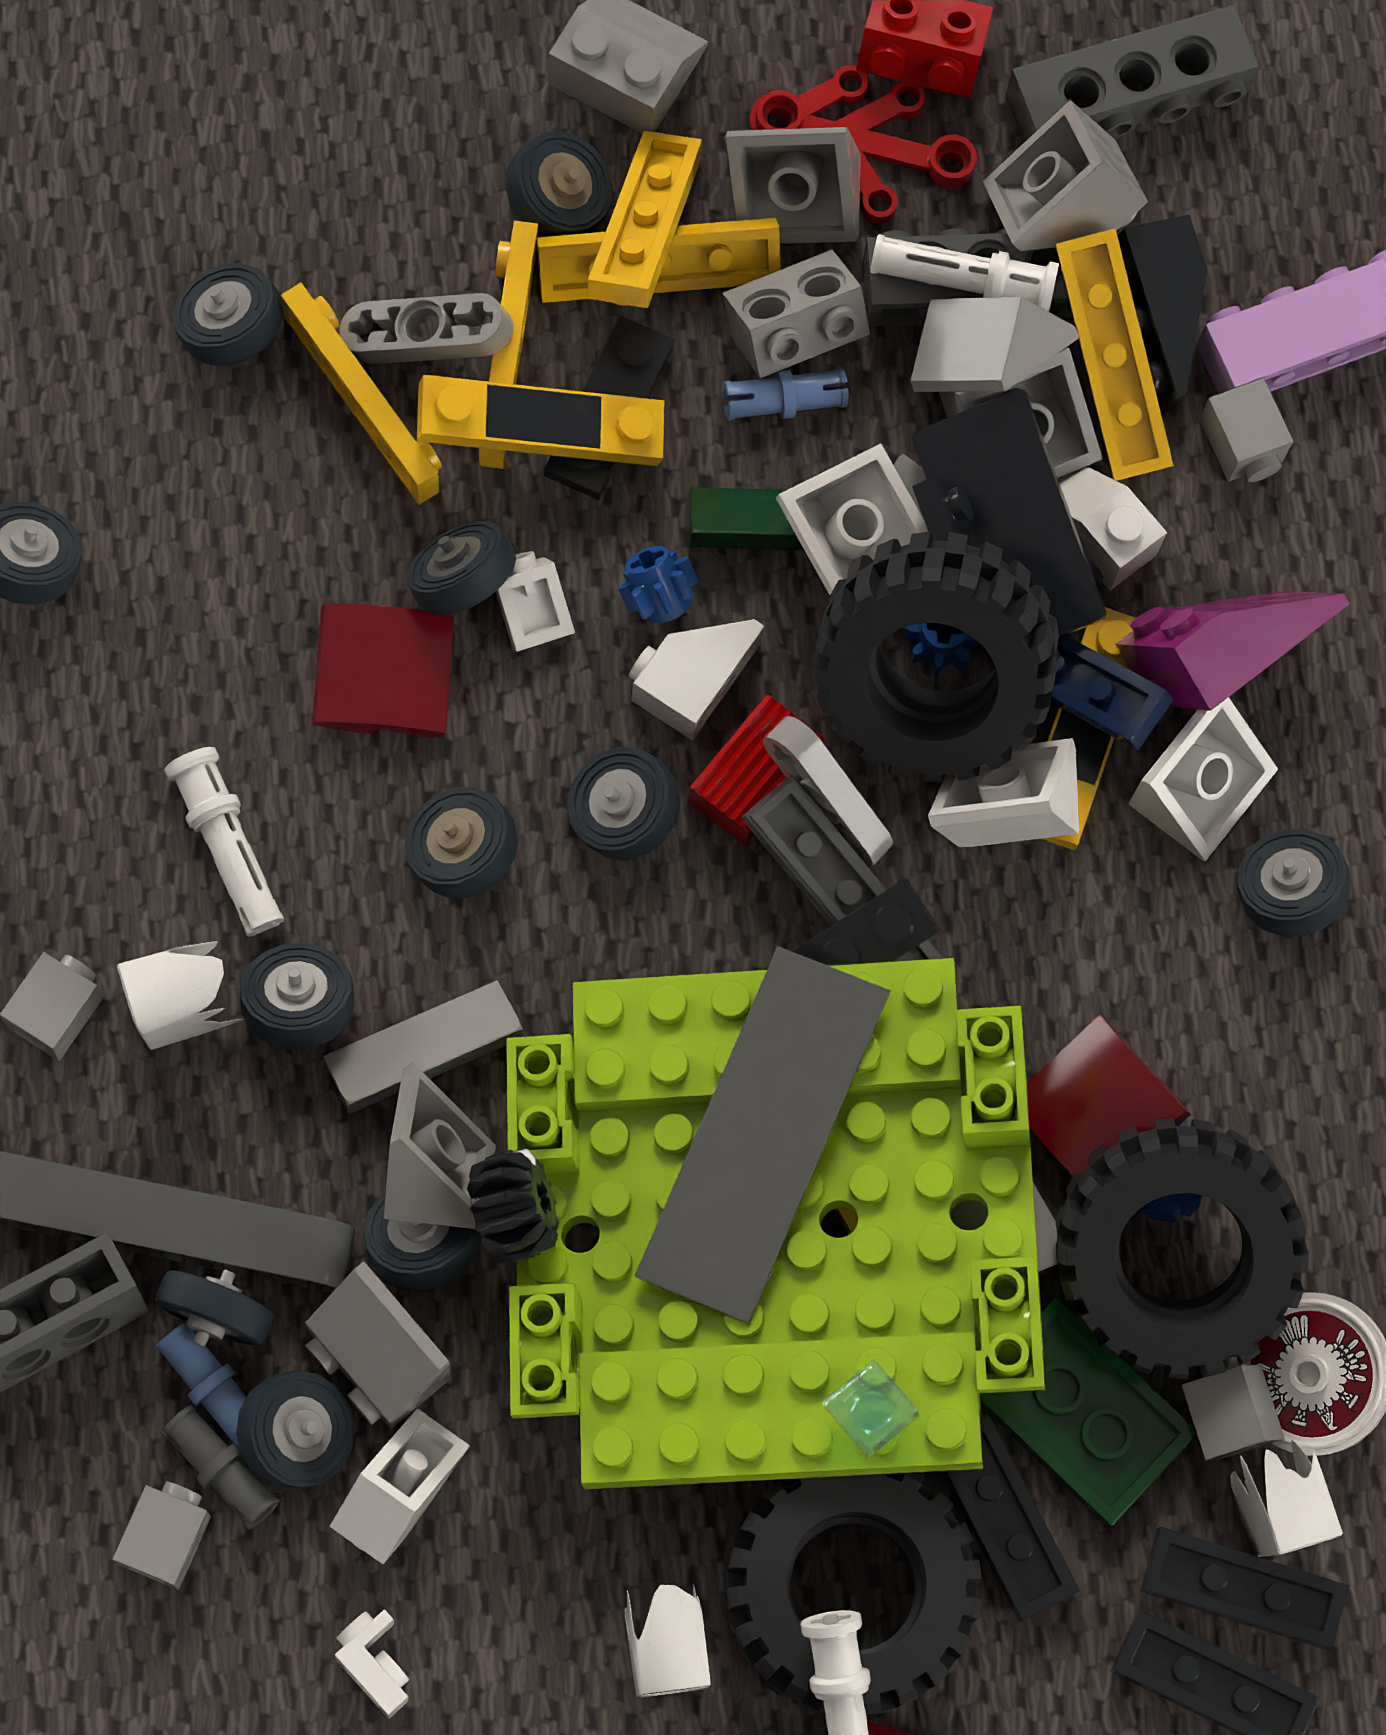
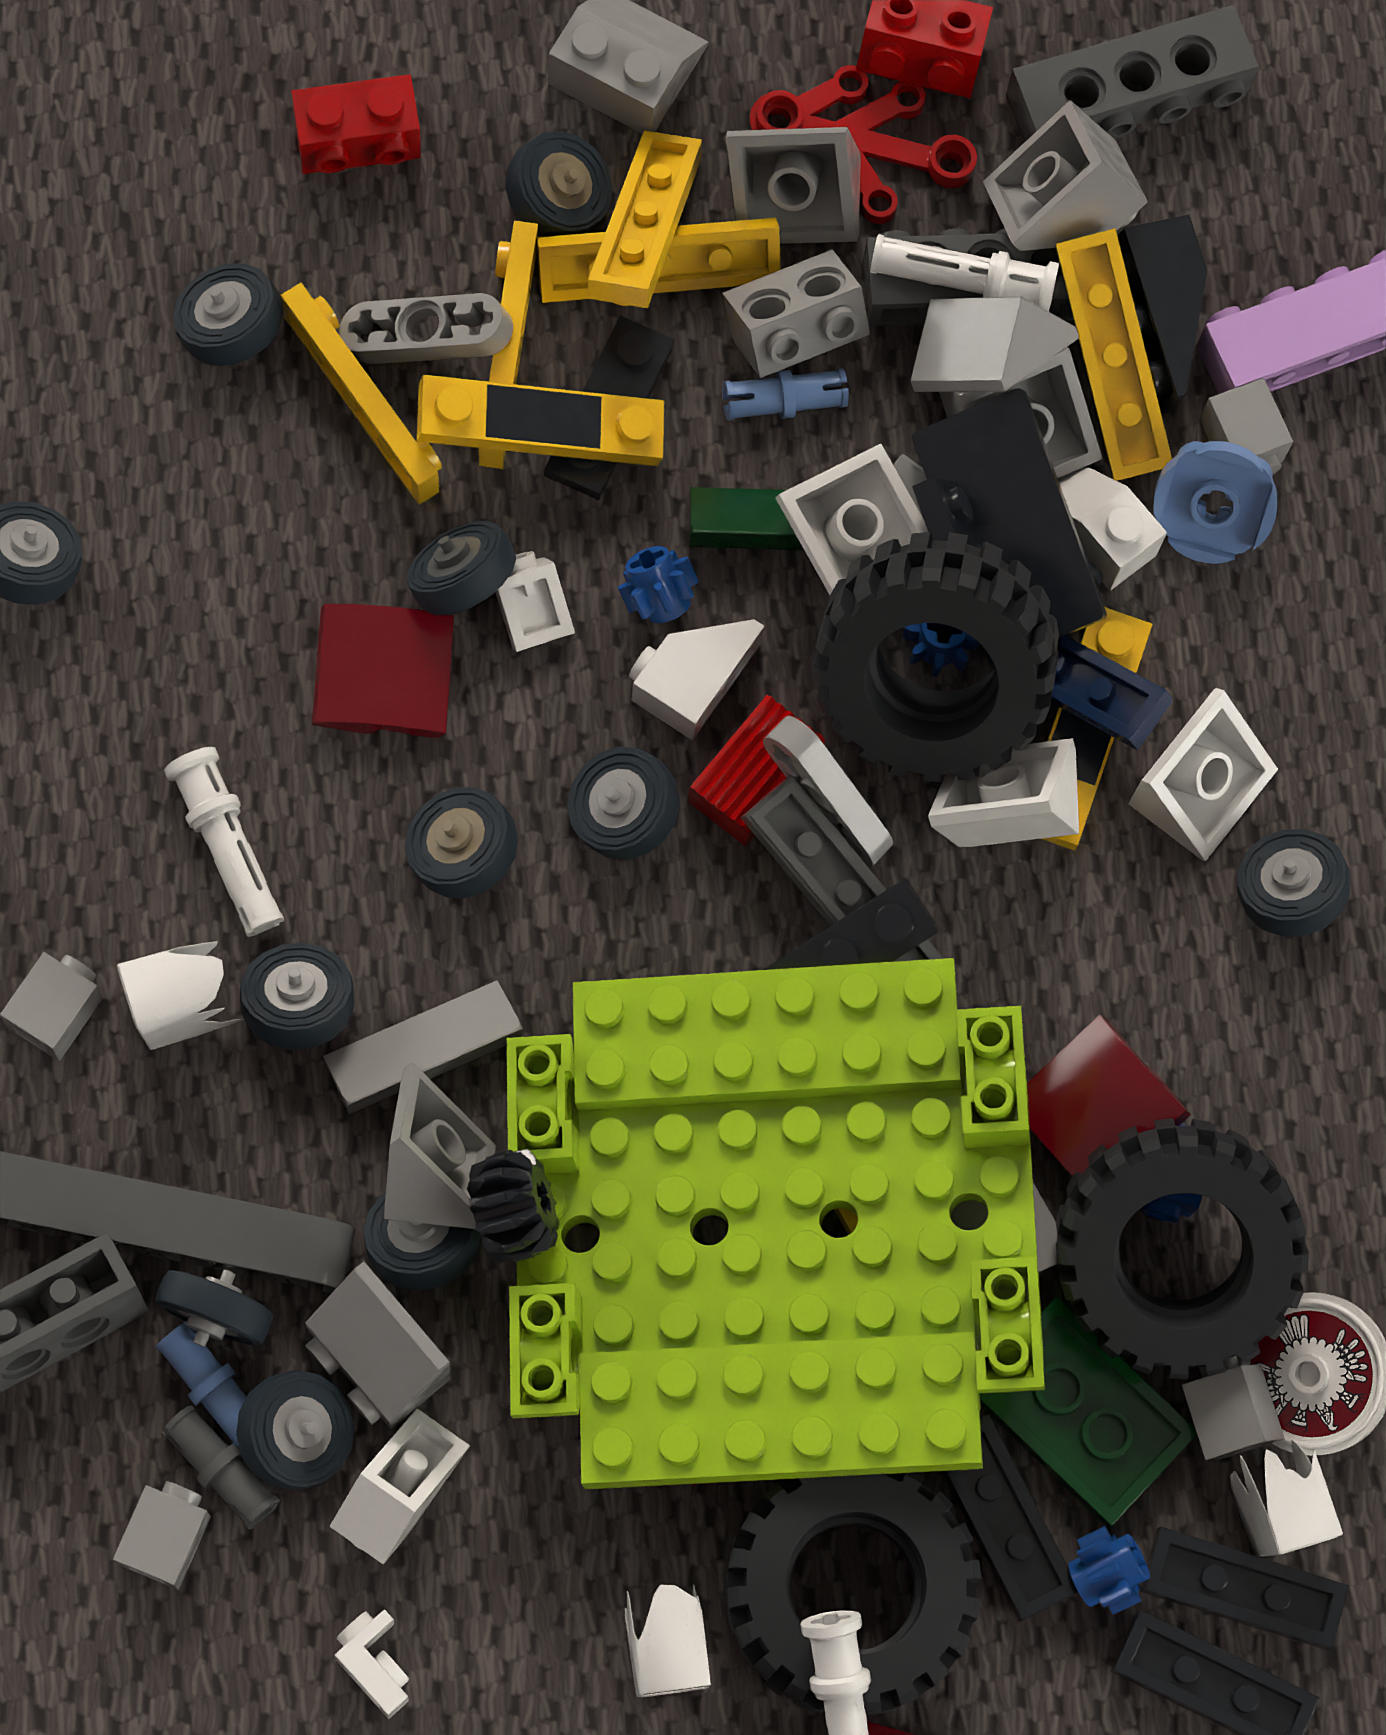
dark grey window [635,946,891,1324] -> none
clear light blue plate [823,1359,919,1459] -> none
magenta slope [1115,591,1349,711] -> none
none -> red brick [291,74,421,174]
none -> blue gear [1068,1526,1150,1615]
none -> medium blue plate [1153,441,1277,564]

